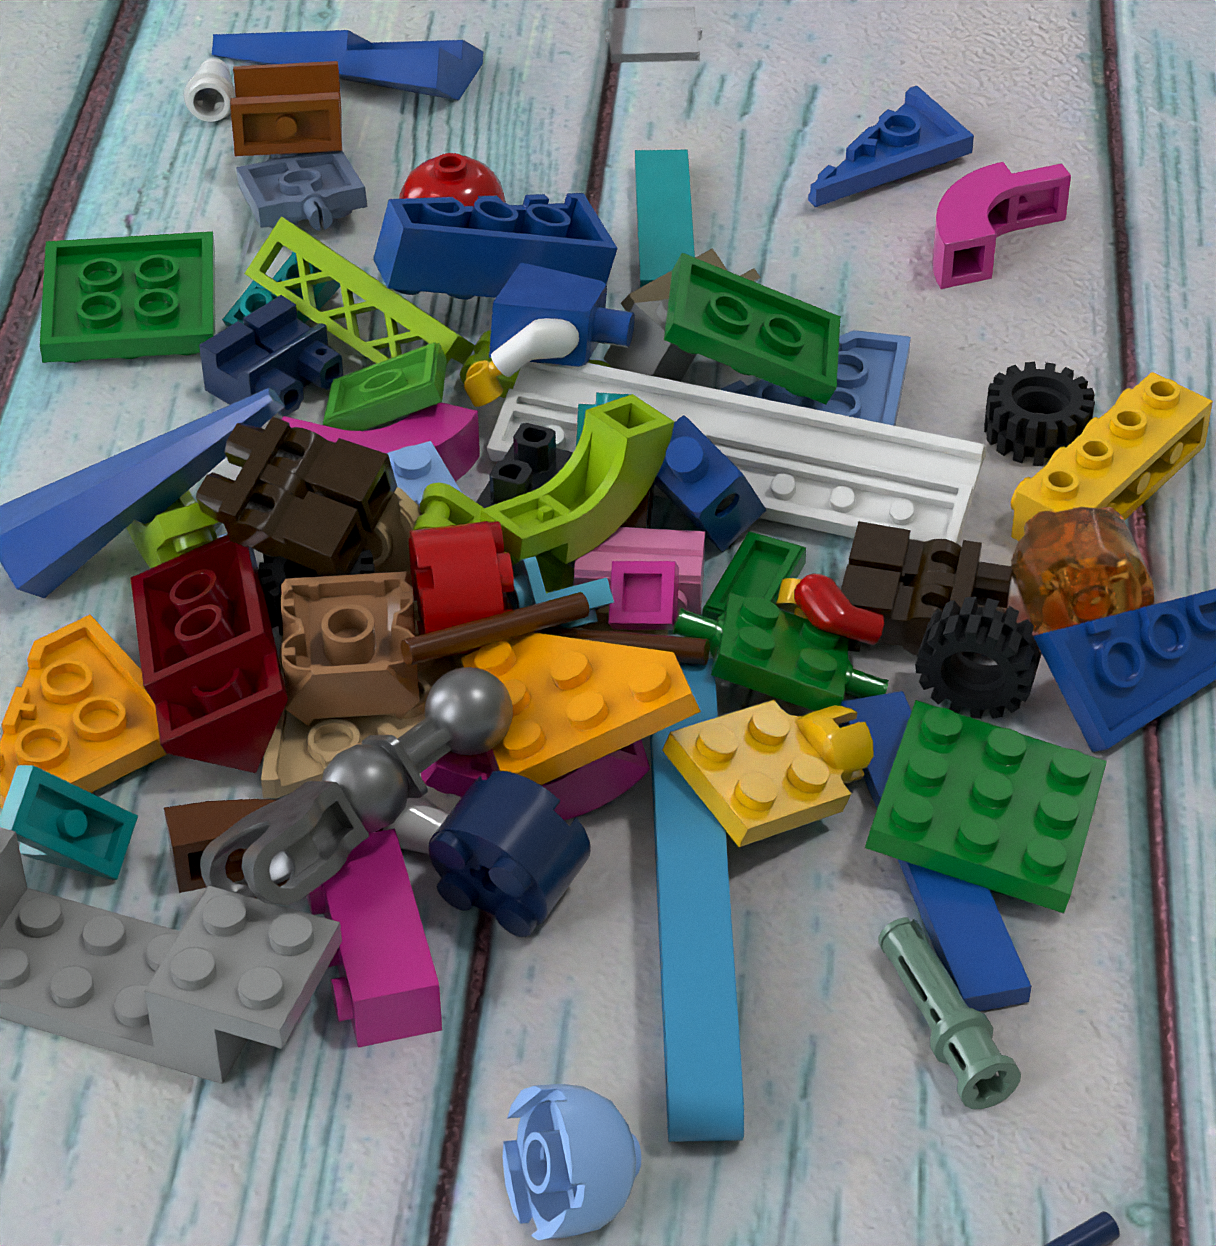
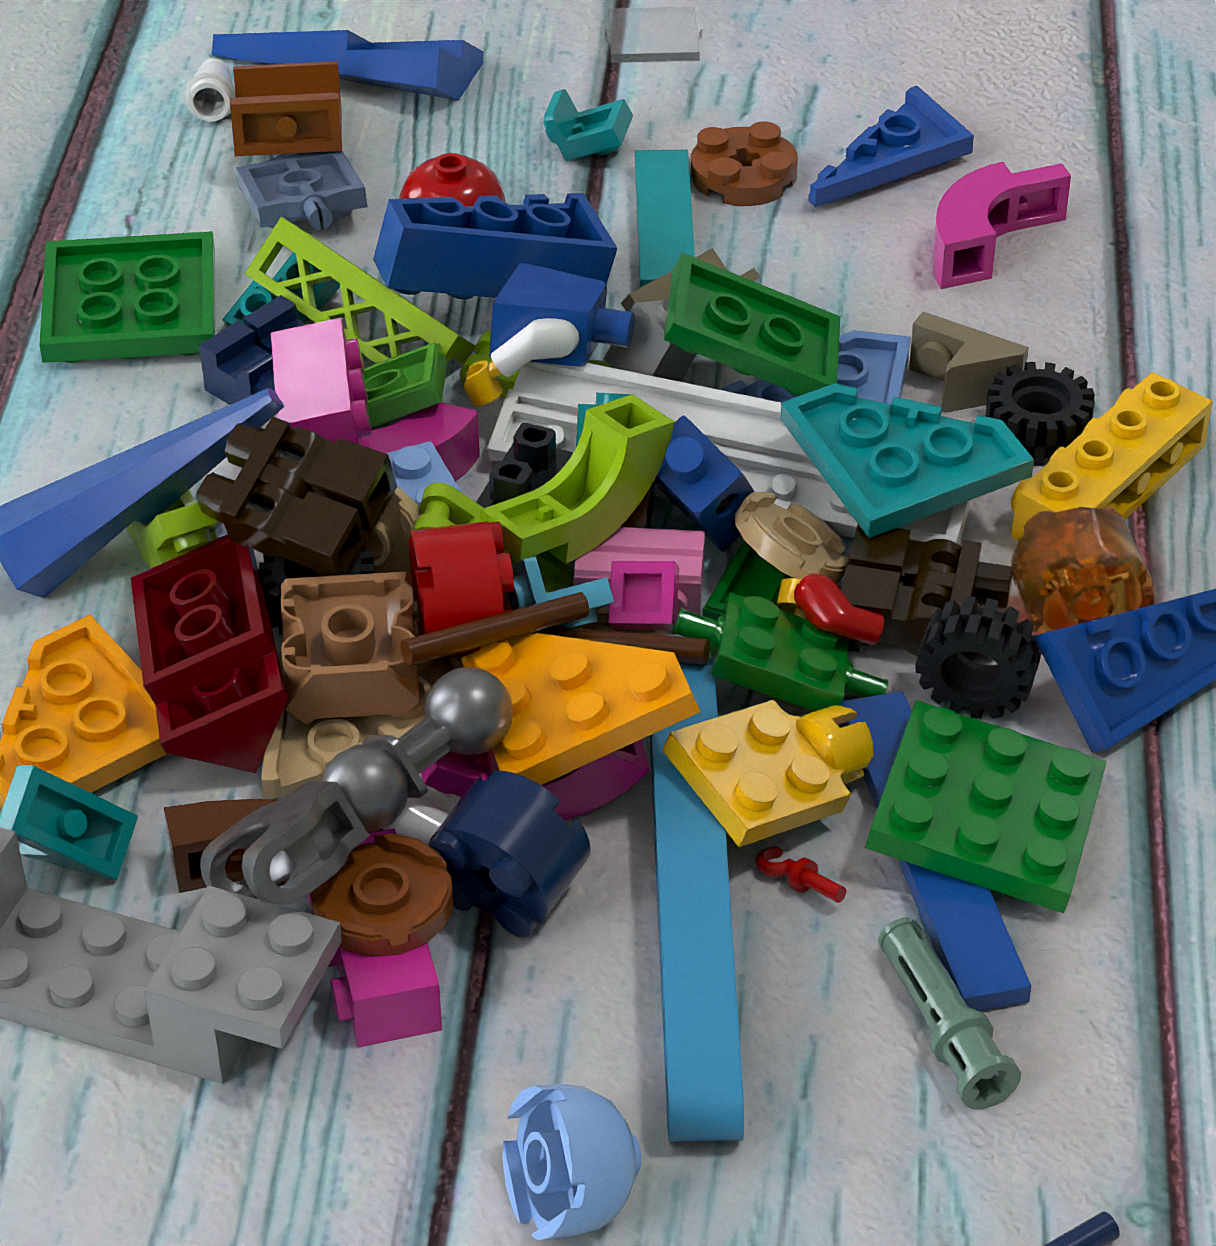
none -> brick [271,318,372,445]
none -> dark orange tile [312,833,454,957]
none -> teal bracket [544,89,633,162]
none -> dark orange plate [691,121,798,206]
none -> tan tile [734,492,849,584]
none -> red hand [755,846,847,903]
none -> teal plate [781,383,1034,538]
none -> dark tan slope [909,312,1029,412]

